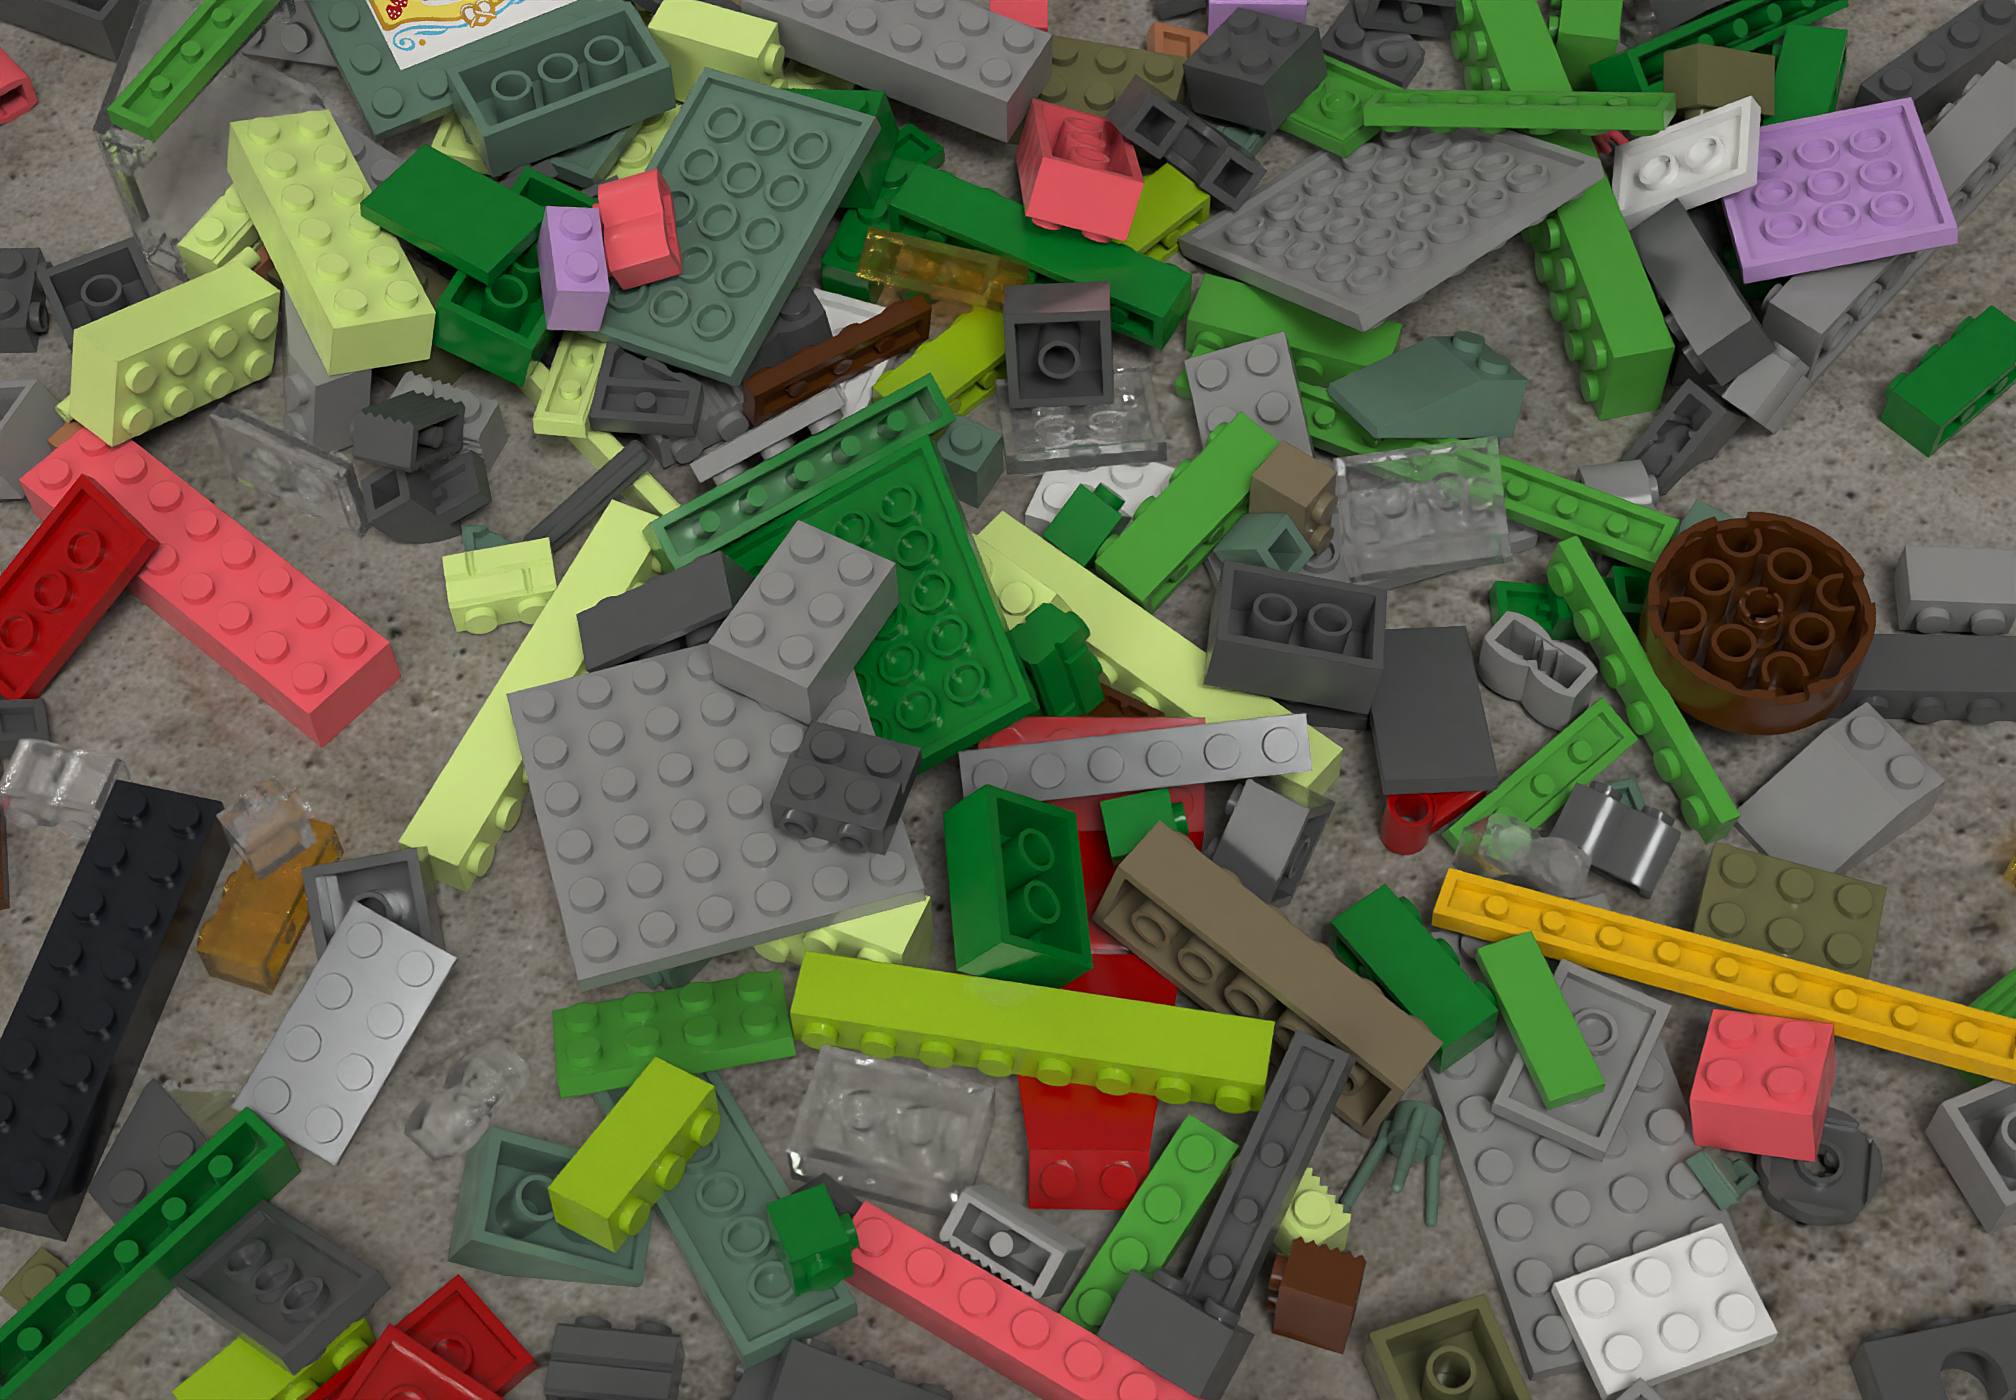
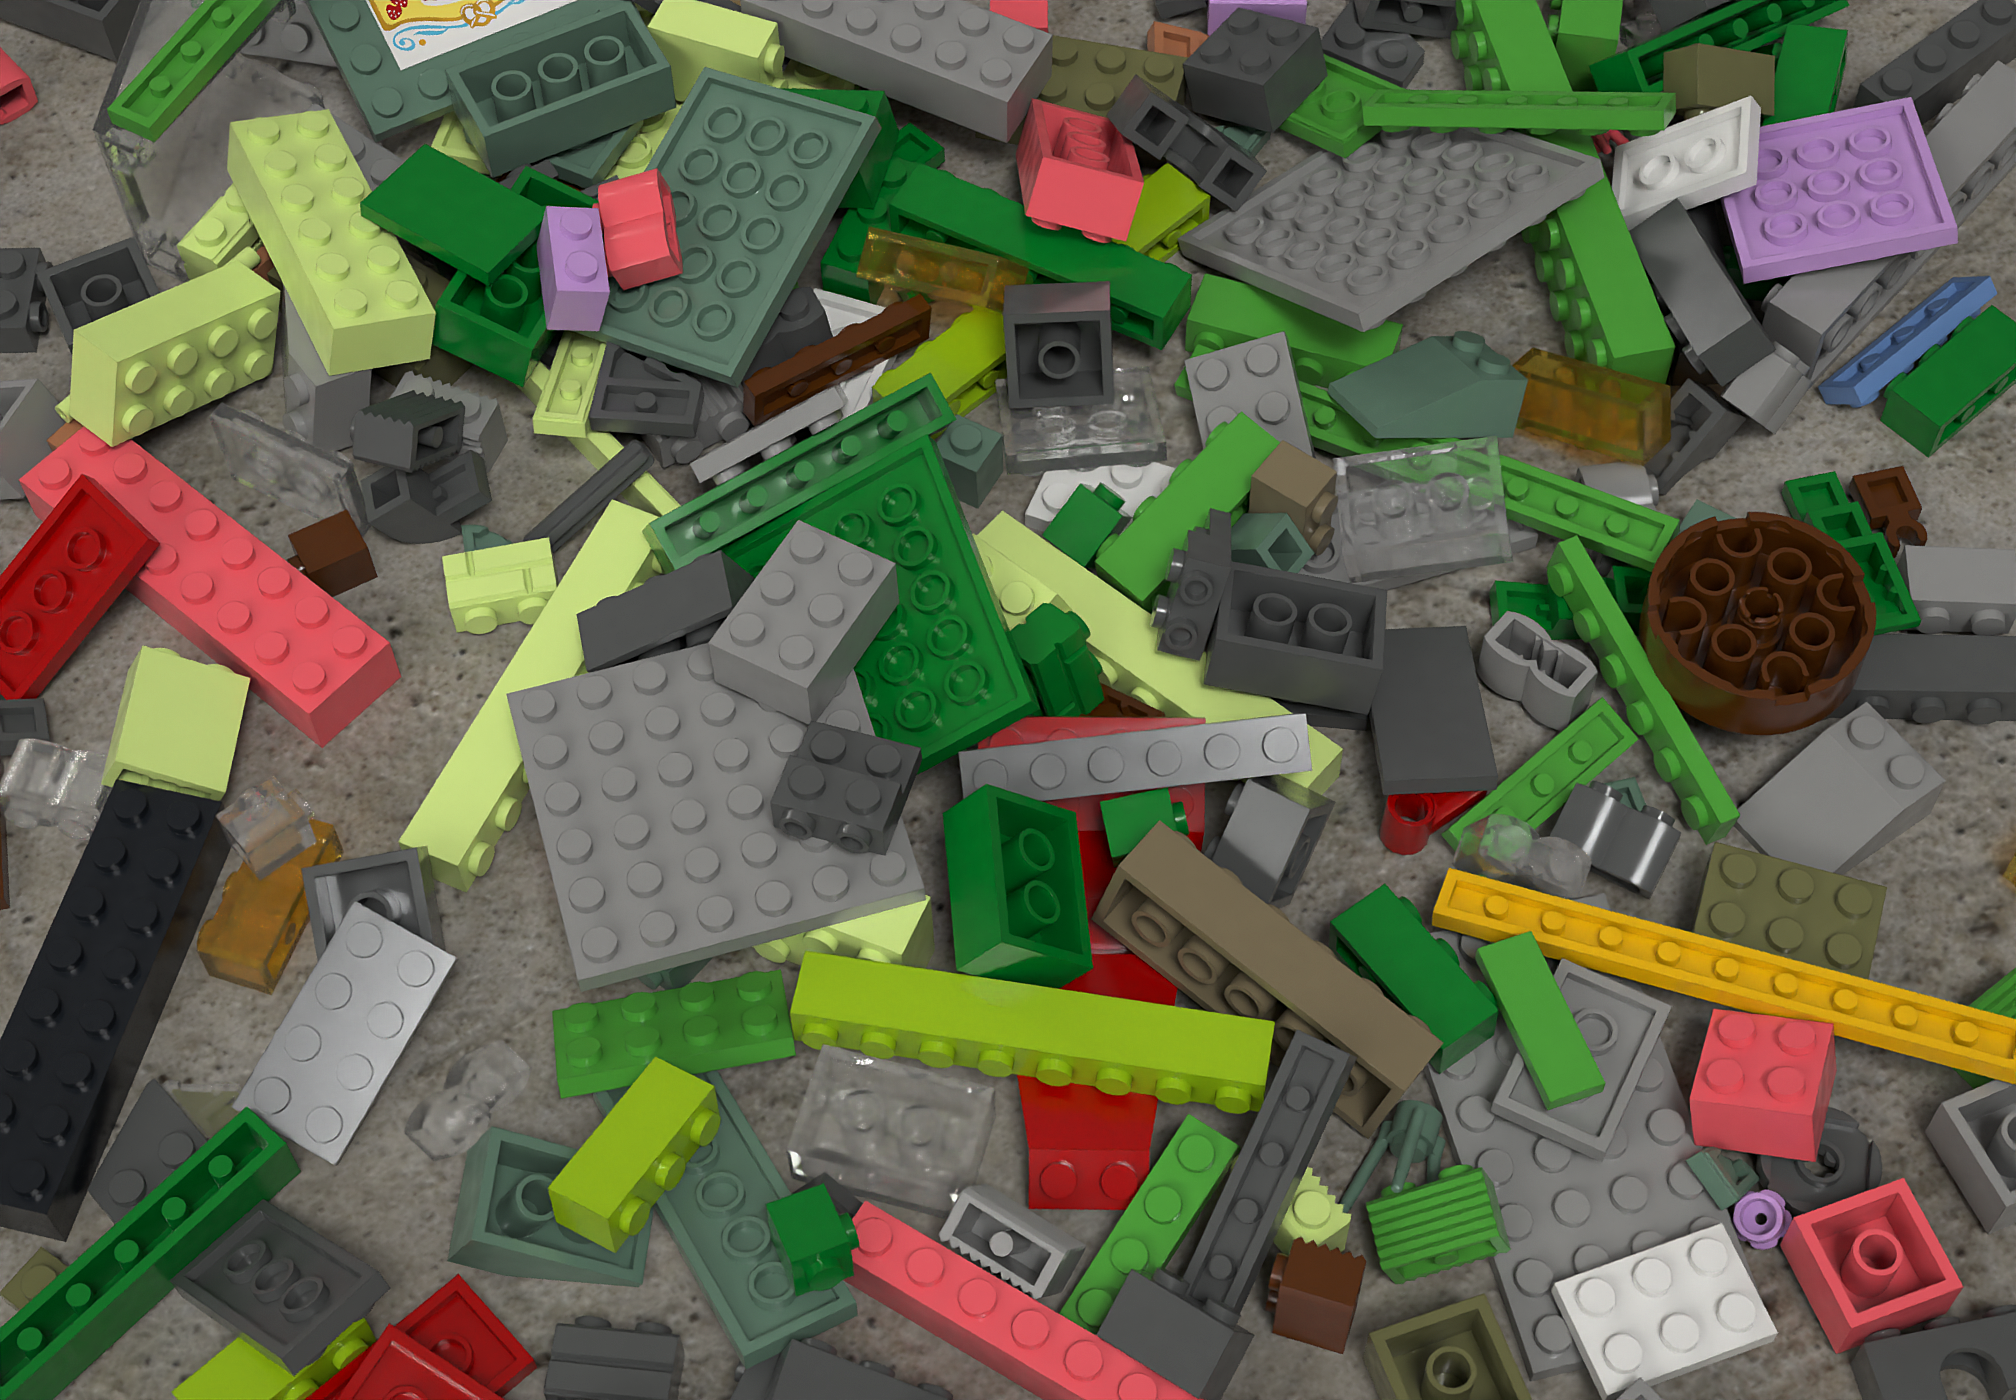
none -> yellowish green brick [101,646,250,801]
none -> reddish brown brick [286,509,378,597]
none -> dark grey plate [1150,508,1231,661]
none -> bright green brick [1366,1165,1511,1284]
none -> clear yellow brick [1512,347,1671,466]
none -> lavender plate [1731,1189,1792,1250]
none -> coral brick [1780,1178,1964,1354]
none -> green slope [1781,471,1921,636]
none -> medium blue plate [1818,276,1998,408]
none -> reddish brown plate [1849,466,1927,558]

